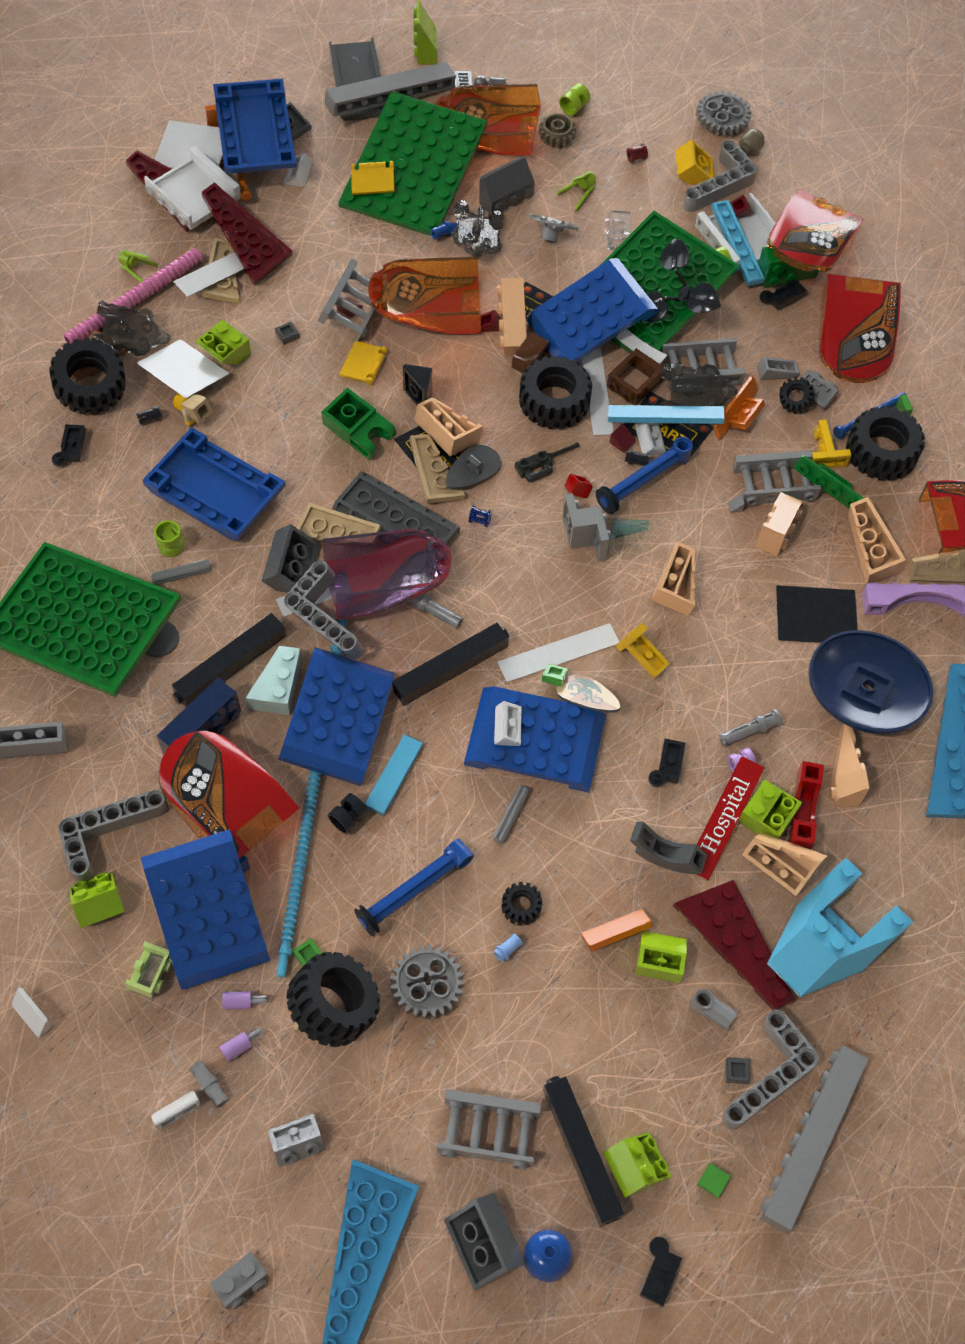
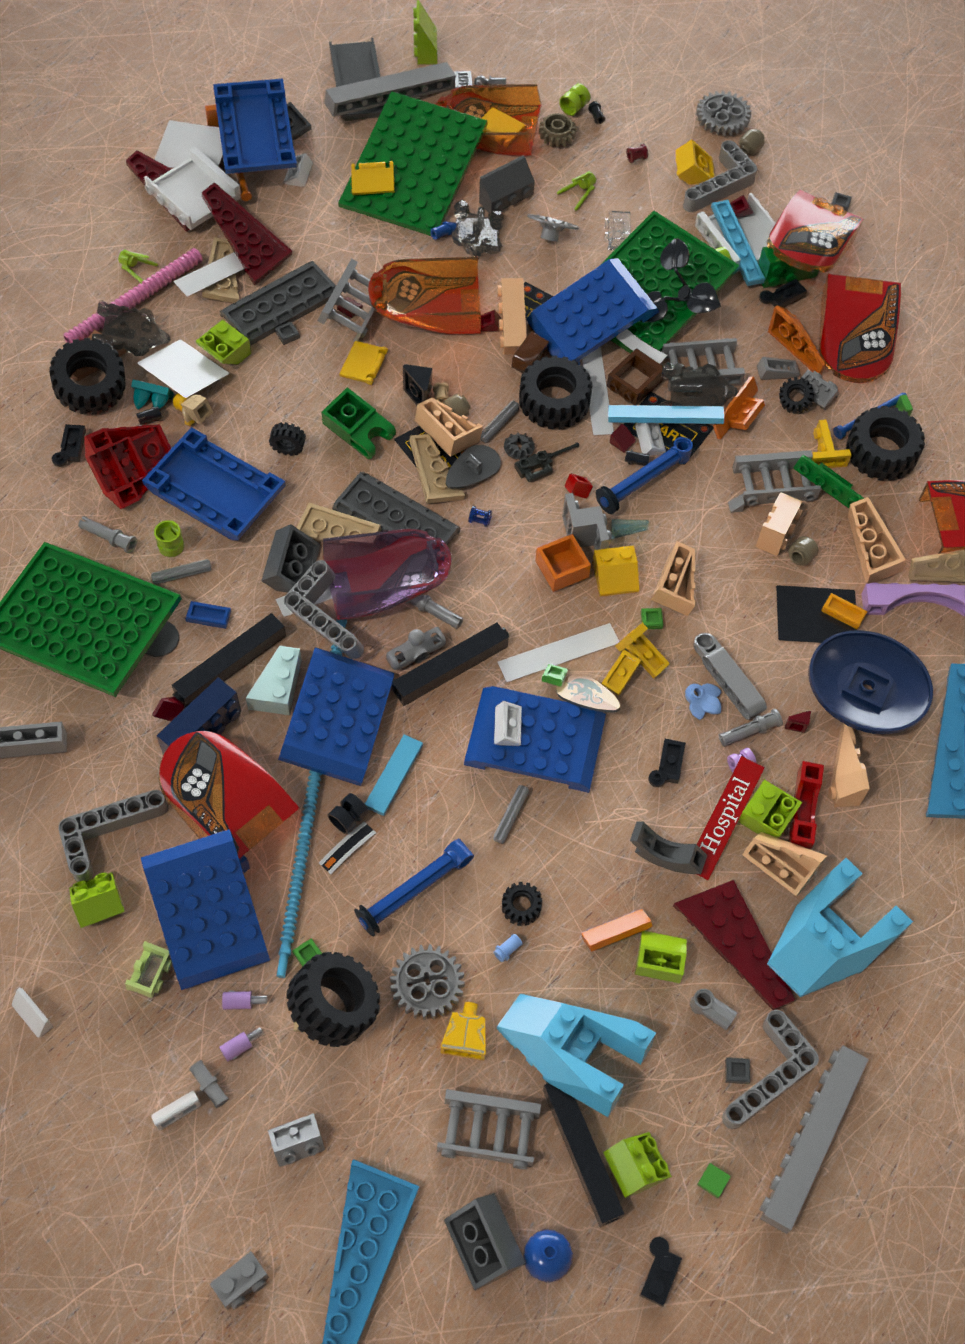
none -> light grey pin [78,516,137,553]
none -> red wedge [84,424,171,509]
none -> teal tile [131,379,174,409]
none -> dark red slope [152,696,184,721]
none -> blue tile [185,601,231,629]
none -> dark grey ladder [220,261,336,346]
none -> black tyre [269,422,306,456]
none -> sticker [319,822,376,874]
none -> light grey piece [386,627,446,670]
none -> tan bush [433,382,449,403]
none -> yellow torso [441,1002,486,1061]
none -> dark tan head [443,394,471,416]
none -> light grey axle [480,400,520,443]
none -> yellow piece [481,107,525,147]
none -> medium azure wedge [496,994,656,1117]
none -> dark grey gear [504,432,535,459]
none -> orange piece [535,534,591,592]
none -> black pin [588,101,605,124]
none -> yellow slope [592,545,640,597]
none -> yellow plate [601,650,642,696]
none -> bright green tile [641,608,664,629]
none -> light blue plate [685,683,722,720]
none -> light grey piece [693,633,767,720]
none -> orange wedge [768,306,825,375]
none -> dark red slope [784,711,811,733]
none -> dark tan head [788,536,818,566]
none -> light orange tile [821,593,868,630]
none -> dark grey tile [830,192,852,213]

